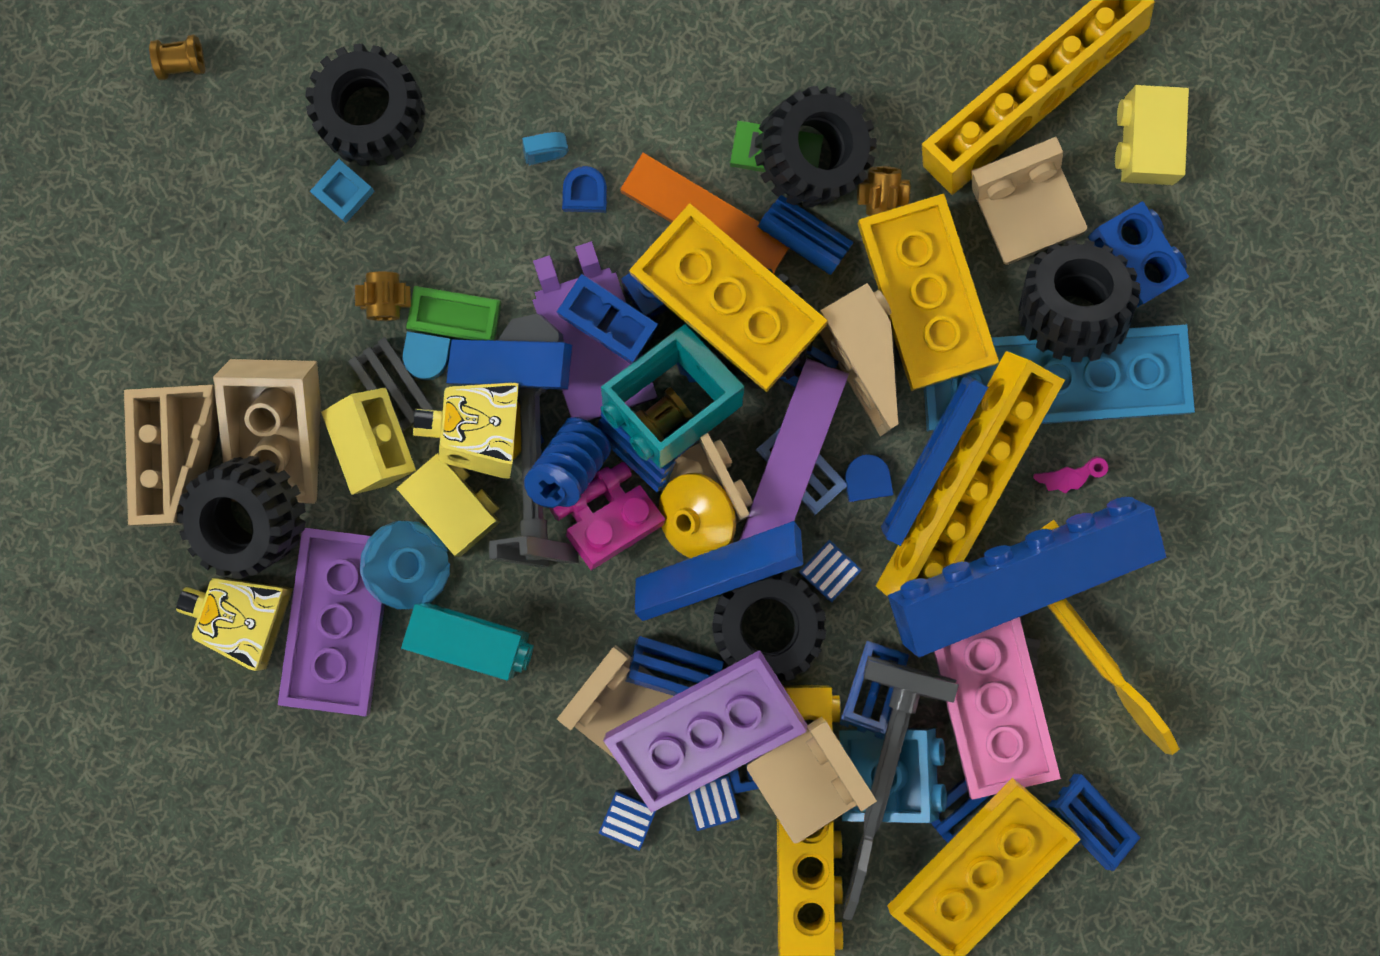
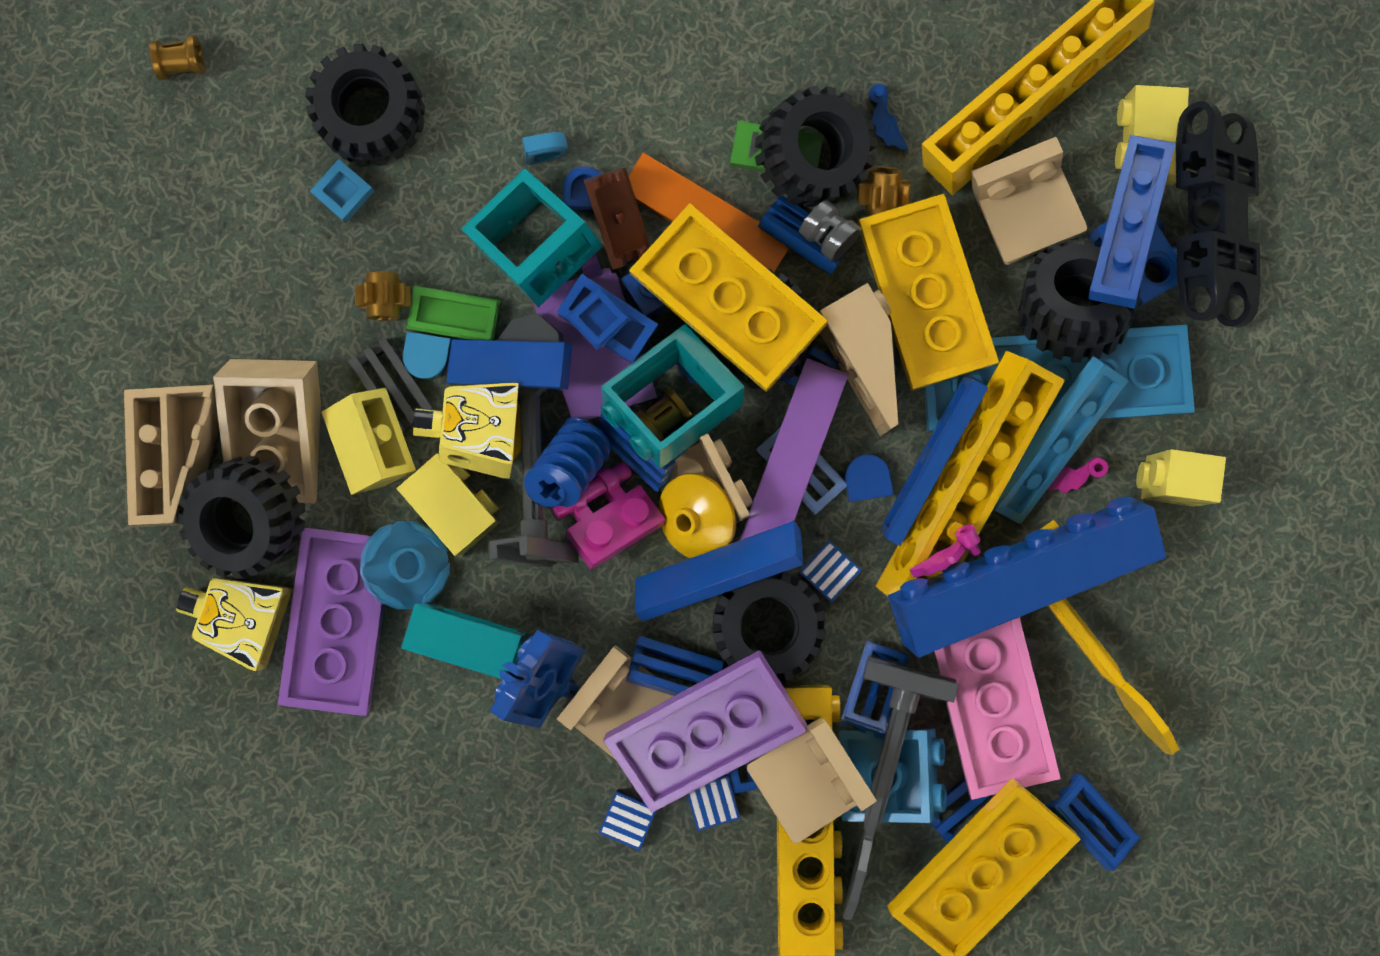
none -> teal window [461,168,603,308]
none -> blue plate [490,629,586,728]
none -> blue tile [566,285,631,351]
none -> copper hinge [584,167,650,270]
none -> dark grey wheel [799,199,862,262]
none -> blue piece [868,84,908,151]
none -> dark pink piece [910,524,981,577]
none -> dark azure plate [993,356,1129,524]
none -> blue plate [1088,135,1176,309]
none -> light yellow brick [1136,449,1226,507]
none -> black piece [1176,101,1261,328]

